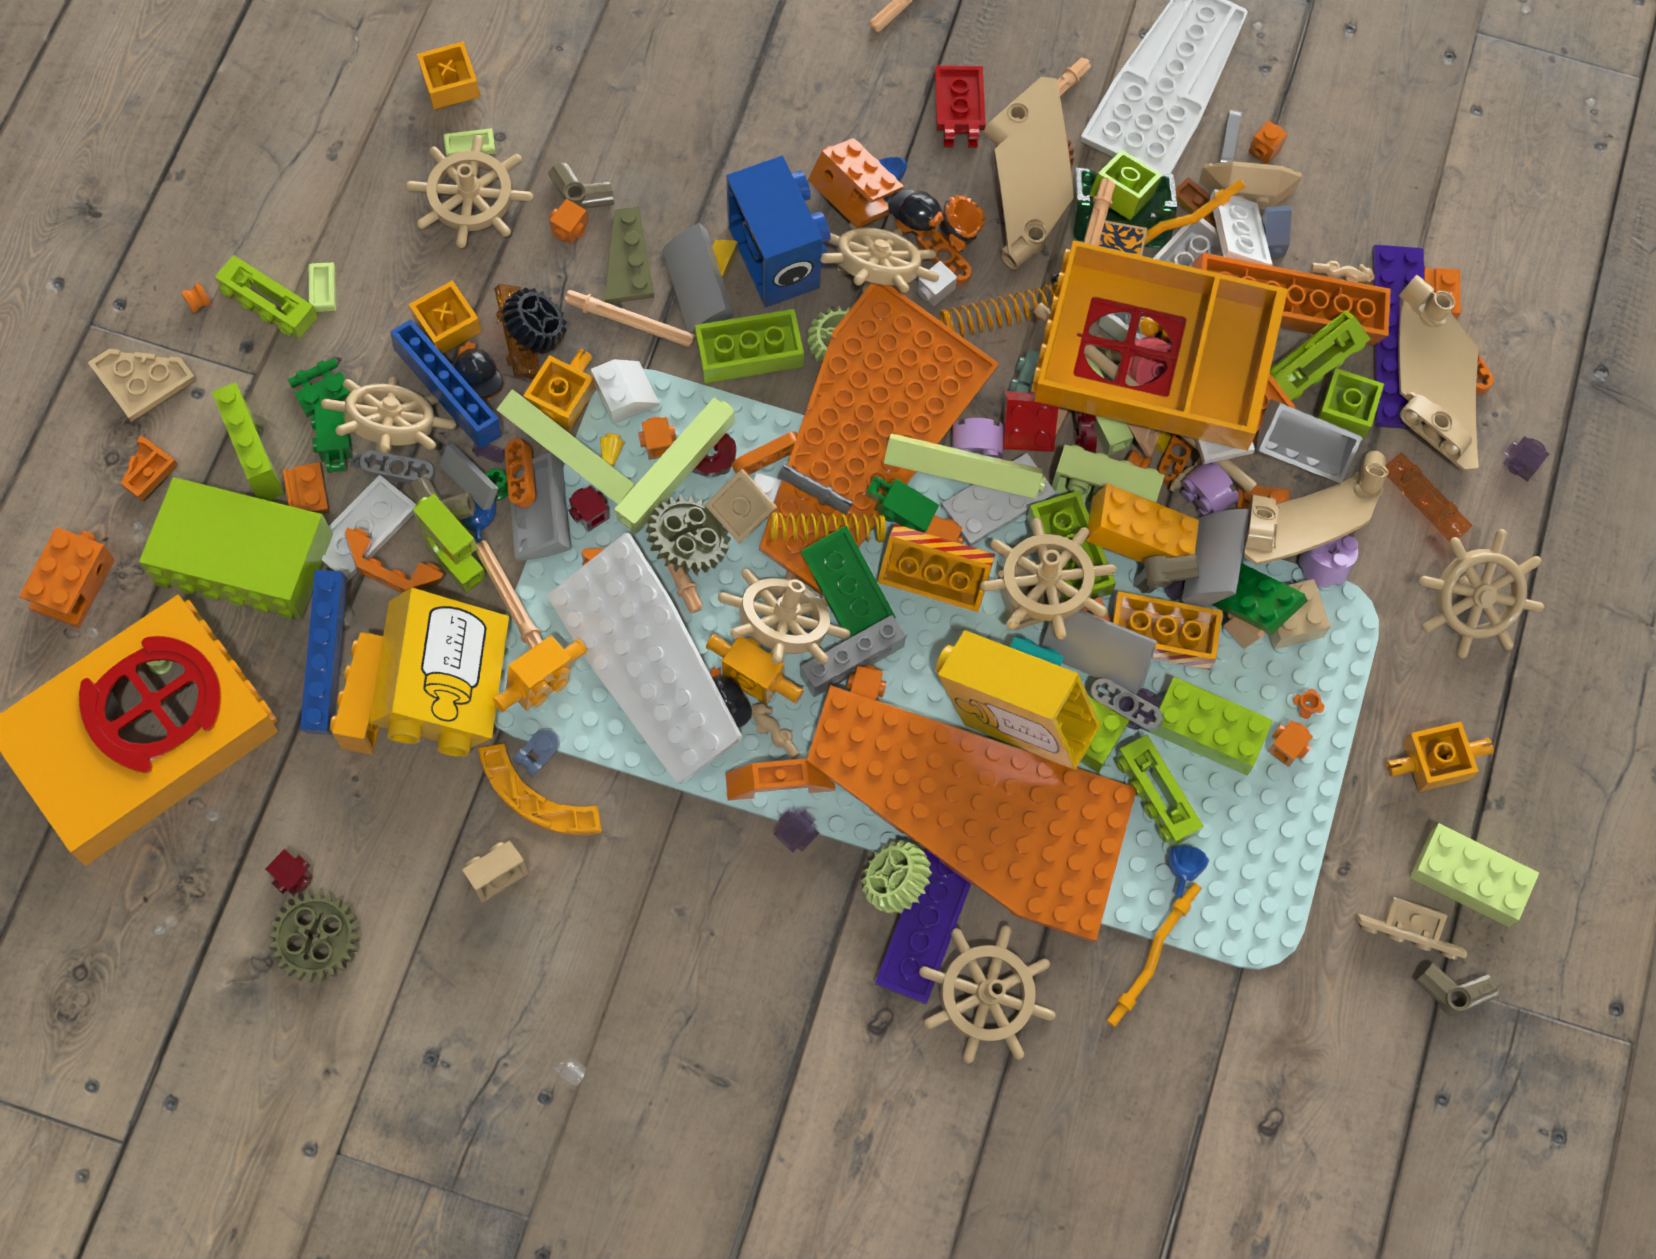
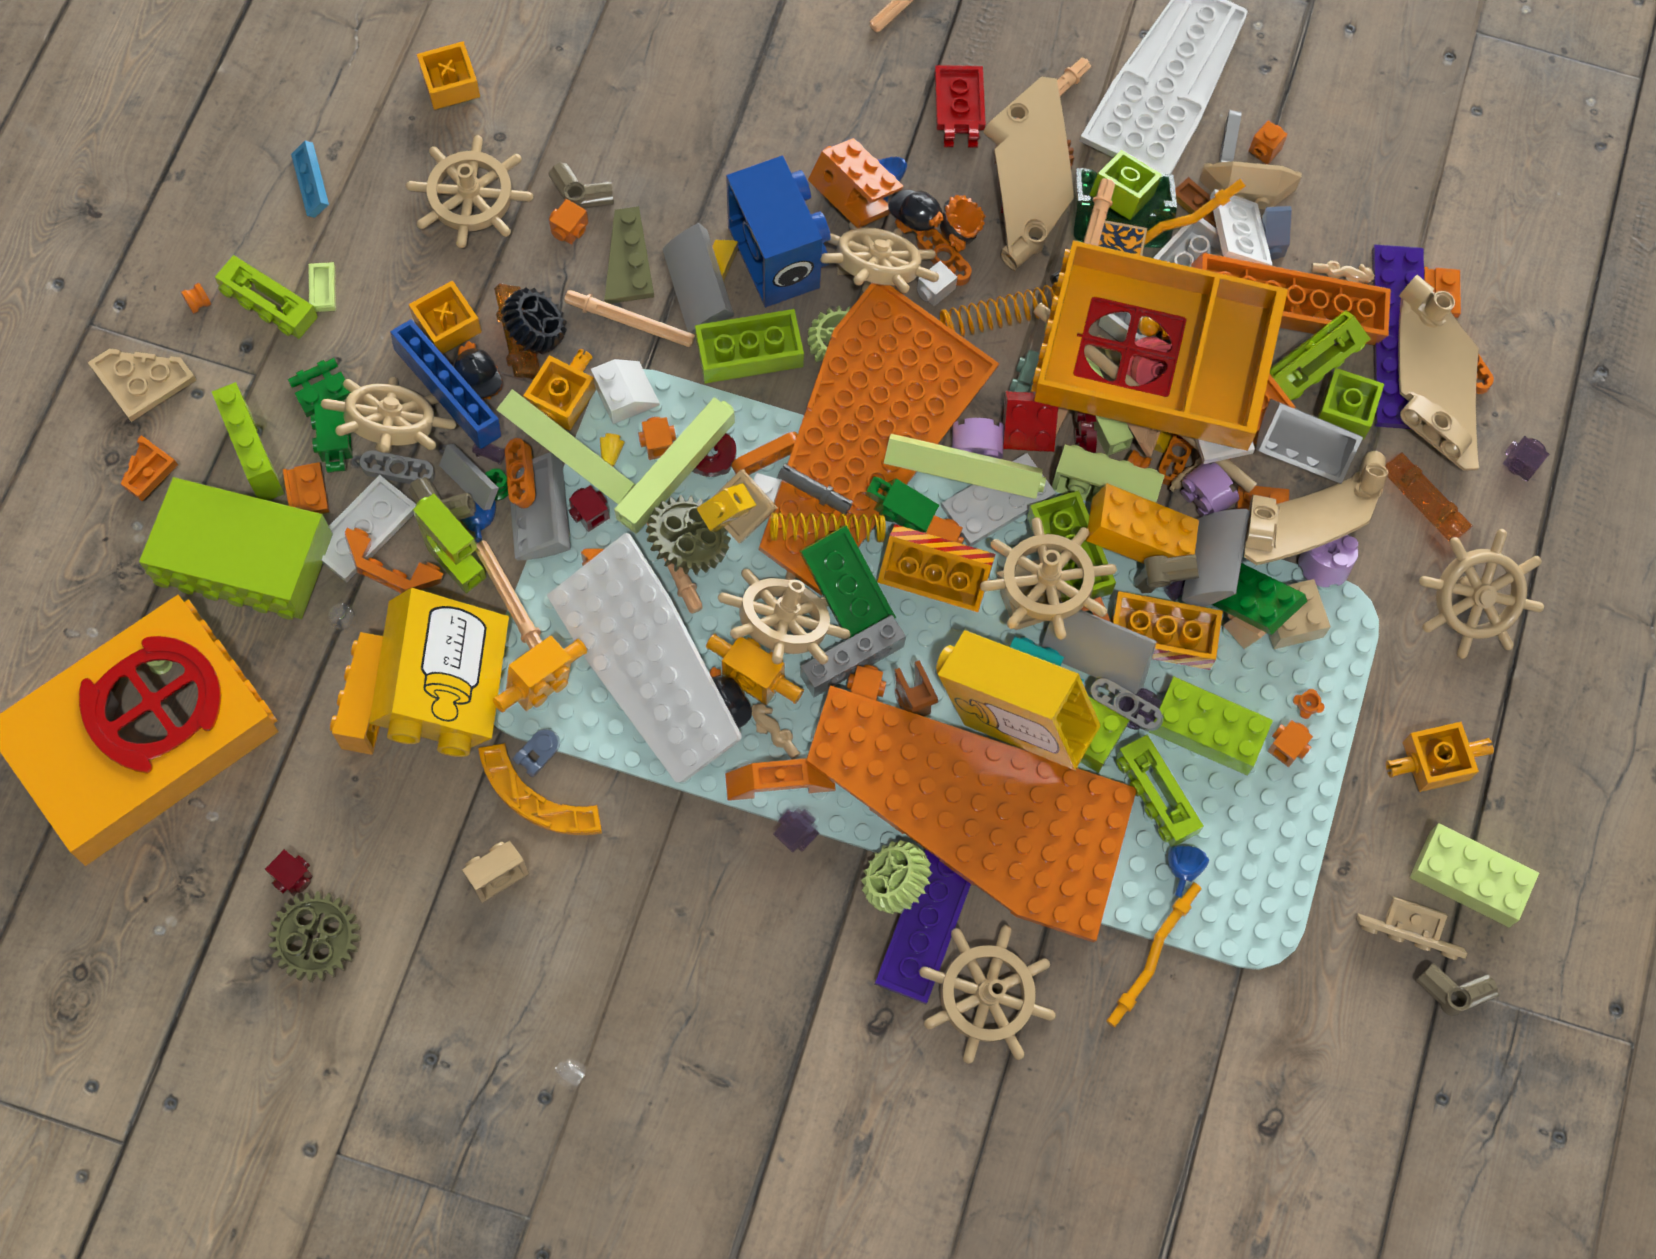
orange torso [19,527,115,629] -> none
blue brick [300,570,348,735] -> none
yellowish green tile [443,128,496,157] -> none
none -> dark azure plate [291,141,329,218]
none -> yellow torso [697,483,757,532]
none -> dark orange piece [895,660,938,717]

